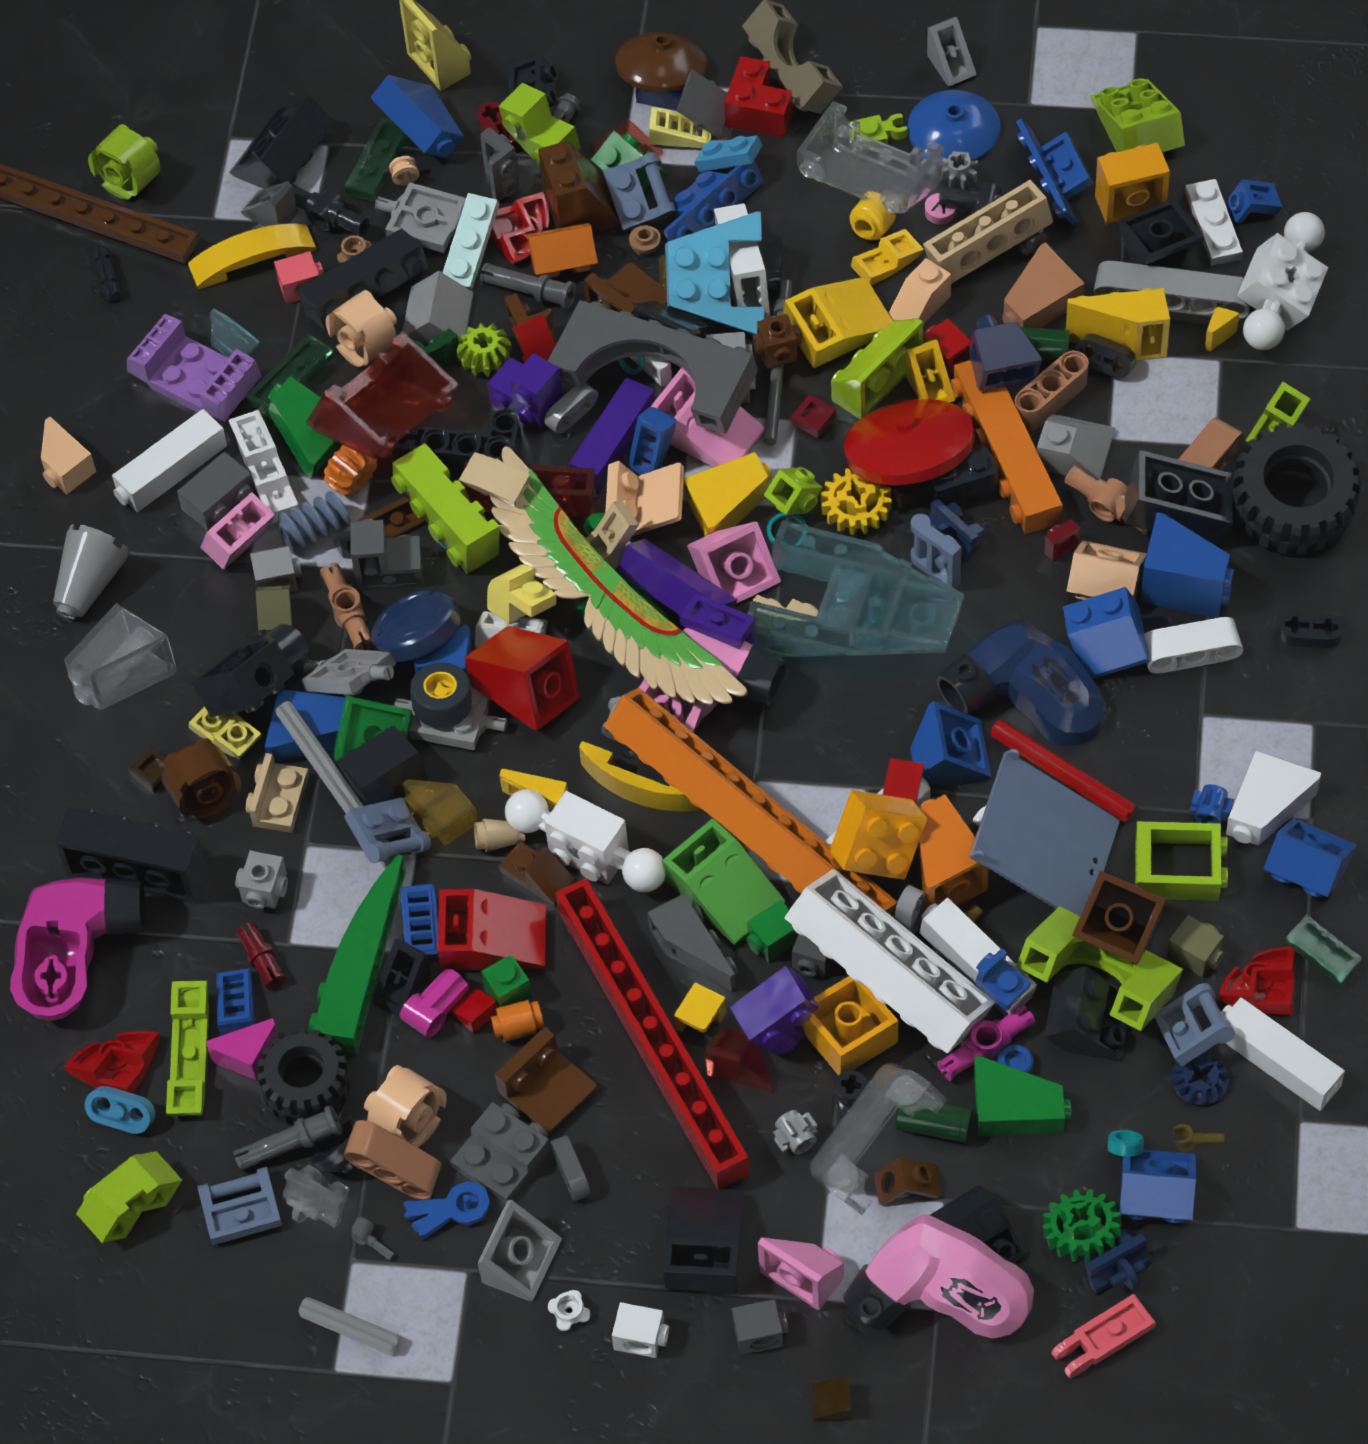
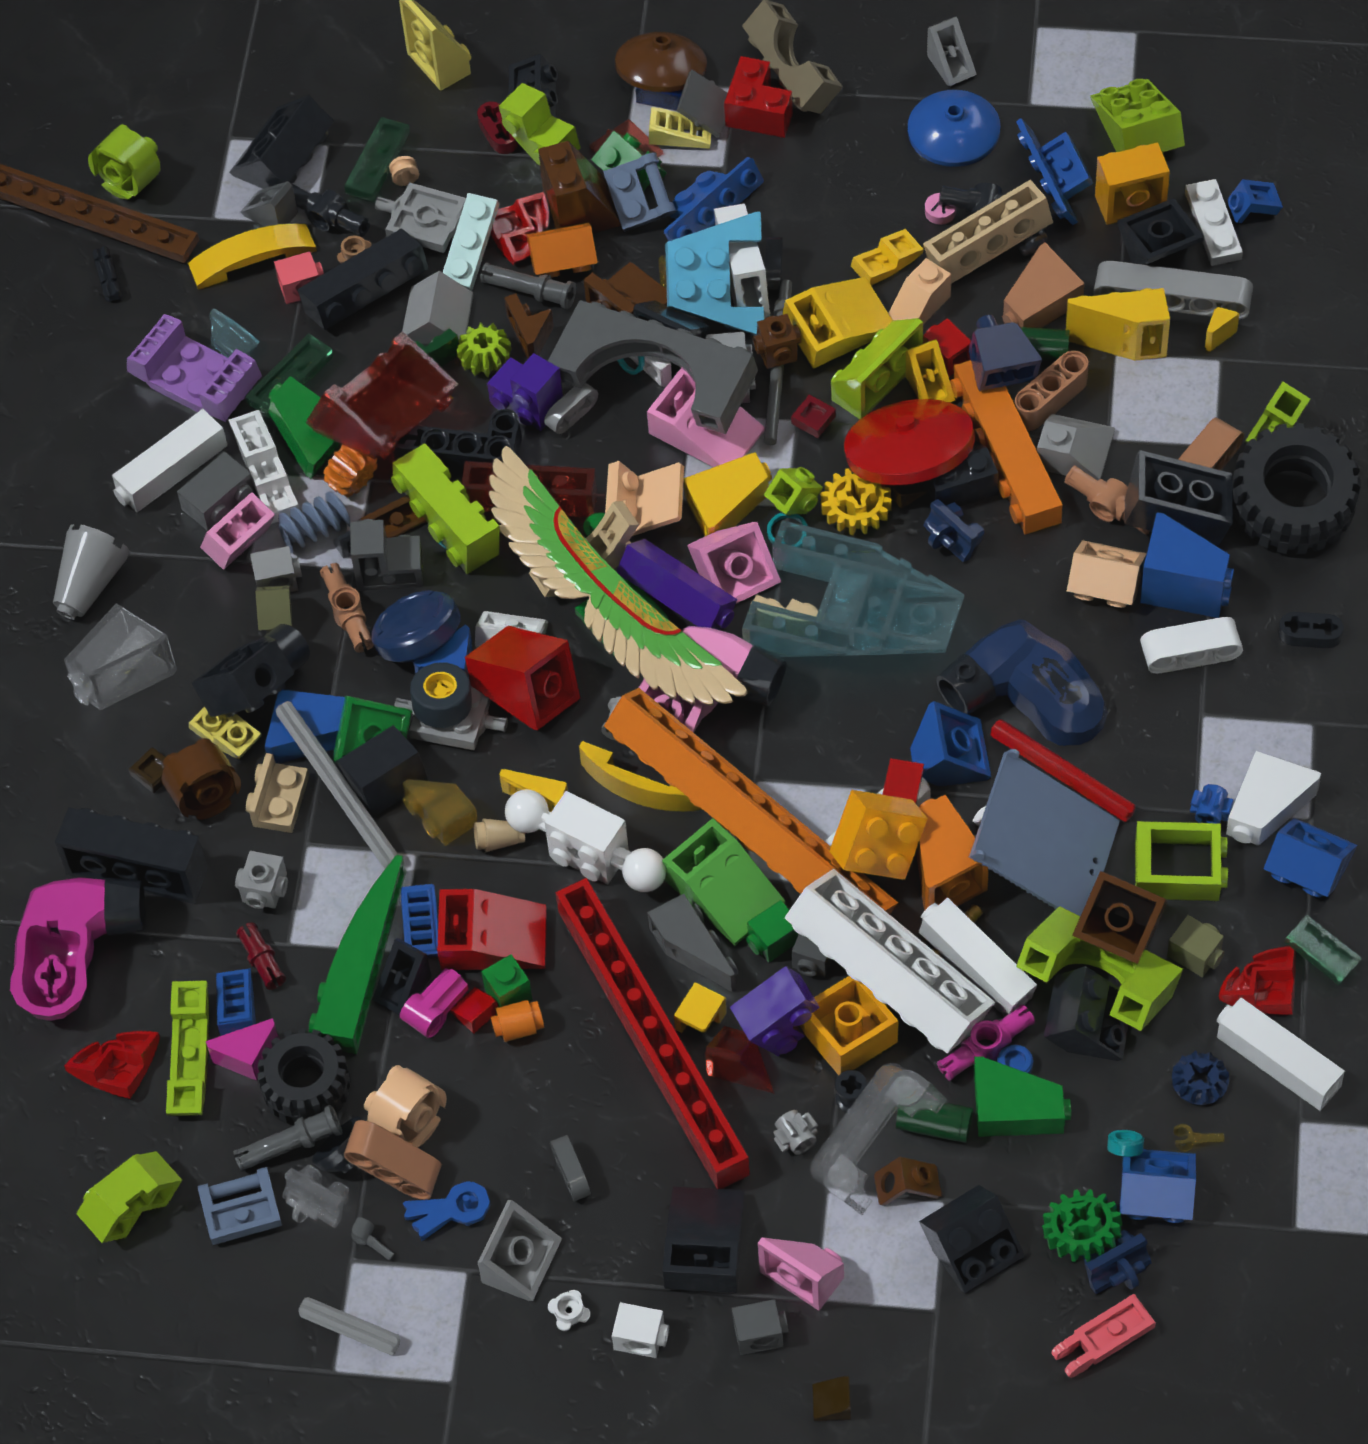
light nougat slope [41,417,96,495] -> none
dark azure plate [85,1086,155,1134] -> none
light grey plate [301,649,396,696] -> none
light nougat brick [326,290,398,367] -> none
sand blue plate [344,798,431,863] -> none
blue slope [371,75,464,158] -> none
dark grey plate [450,1102,551,1203] -> none
tan slope [459,452,531,507] -> none
dark grey bracket [480,127,520,202] -> none
light yellow brick [487,564,556,624] -> none
reddish brown bracket [495,1027,597,1134] -> none
reddish brown slope [499,841,575,907] -> none
red slope [512,314,556,363] -> none
dark grey pin [552,94,581,123] -> none
dark purple brick [569,378,655,494] -> none
blue slope [627,407,677,475] -> none
medium nougat plate [629,225,661,256] -> none
dark purple panel [680,594,755,649] -> none
dark azure plate [694,135,763,172] -> none
clear windscreen [797,101,944,214] -> none
bright pink piece [843,1214,1034,1339] -> none
yellow head [849,193,896,241] -> none
lime plate [850,114,908,153] -> none
light grey beam [895,885,926,935] -> none
sand blue plate [911,514,961,591] -> none
light grey gear [940,151,978,190] -> none
blue bracket [975,948,1031,1011] -> none
dark red plate [1044,519,1080,562] -> none
blue slope [1063,587,1149,679] -> none
black beam [1074,333,1136,378] -> none
sand blue plate [1155,983,1235,1066] -> none
white brick [1237,212,1328,350] -> none

